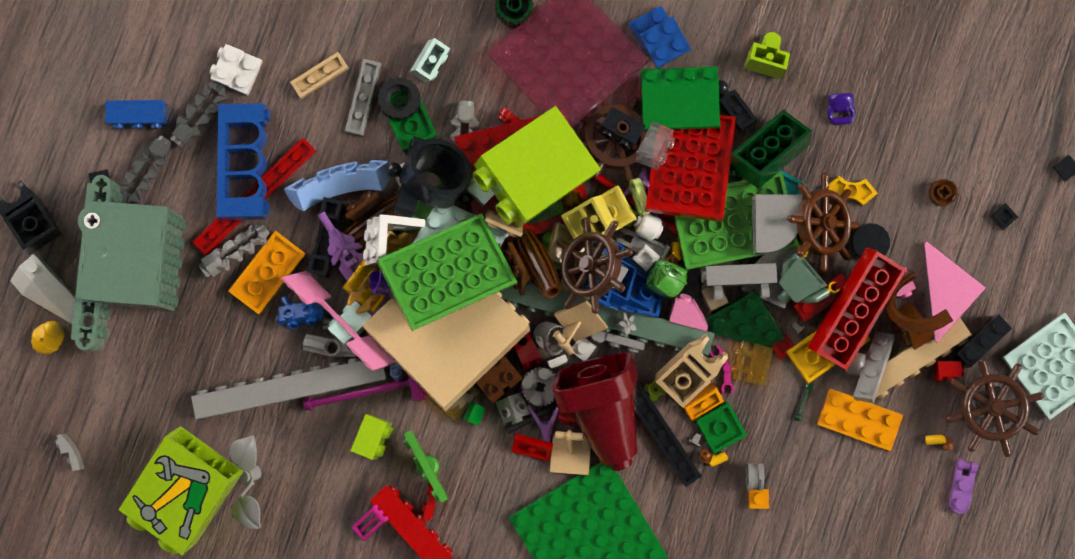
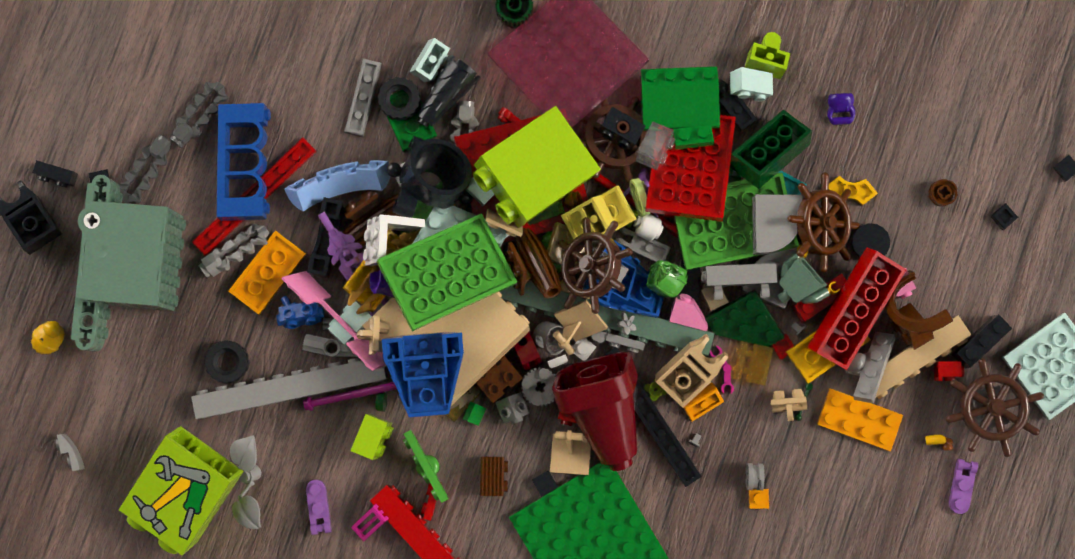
white wedge [10,254,75,324] -> none
blue brick [106,100,167,130] -> none
white plate [209,44,263,96] -> none
tan plate [290,52,349,99] -> none
pearl dark grey piece [505,404,558,434] -> none
red plate [511,433,553,461] -> none
medium lavender plant [527,405,559,442] -> none
blue bracket [628,5,691,69] -> none
white tile [632,244,660,271] -> none
arm [665,242,681,265] -> none
green tile [694,402,747,454] -> none
arm [699,450,728,467] -> none
bright pink tile [924,242,986,343] -> none
none -> black piece [32,160,78,188]
none -> black tyre [204,340,250,383]
none -> medium lavender plate [306,480,332,535]
none -> tan hips [357,316,390,355]
none -> dark green tile [375,392,387,412]
none -> blue wedge [382,332,464,417]
none -> black cone [417,55,481,128]
none -> reddish brown brick [480,456,508,496]
none -> black tile [532,470,558,497]
none -> green plate [673,125,714,149]
none -> light aqua brick [730,67,773,102]
none -> tan hips [771,389,808,421]

